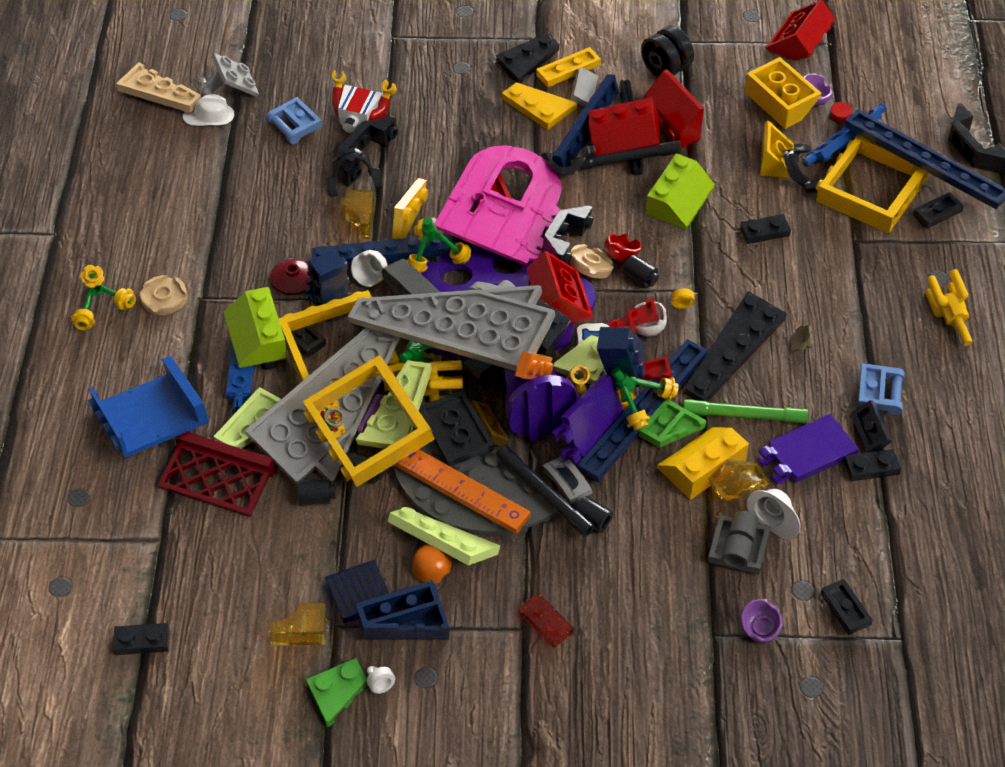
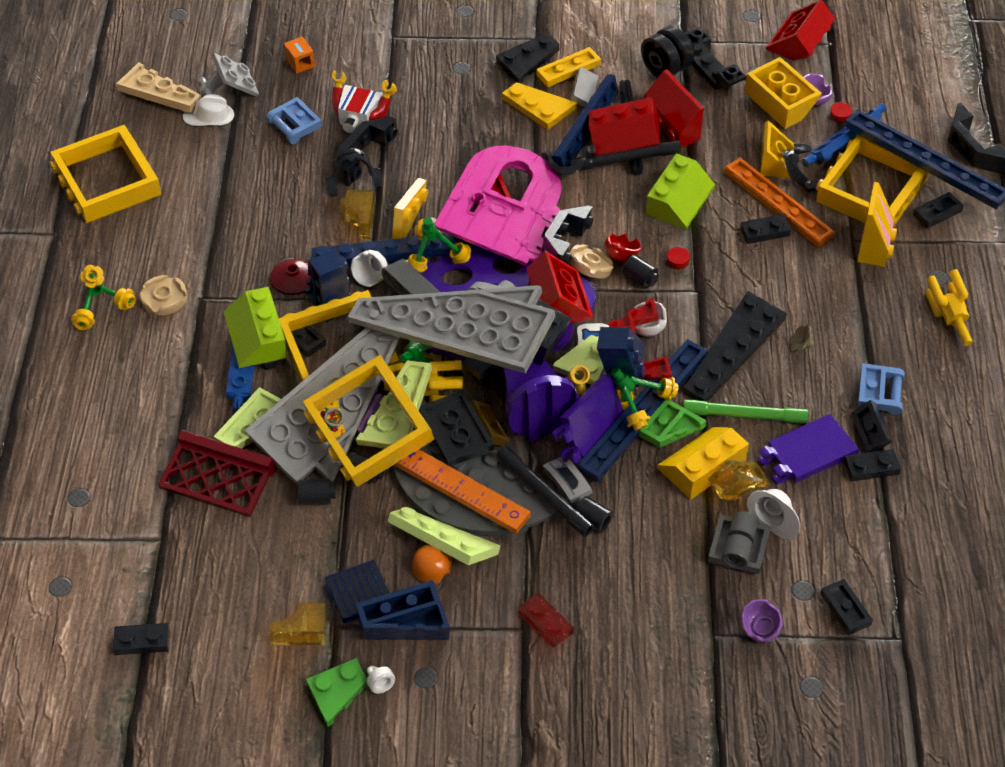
blue panel [88,355,209,458] -> none
orange plate [515,351,553,380] -> none
yellow tile [671,288,695,309] -> none
none -> yellow window [50,125,162,223]
none -> orange brick [284,36,315,74]
none -> red tile [666,247,690,269]
none -> black slope [685,27,746,90]
none -> orange tile [724,157,835,248]
none -> yellow slope [857,182,897,267]

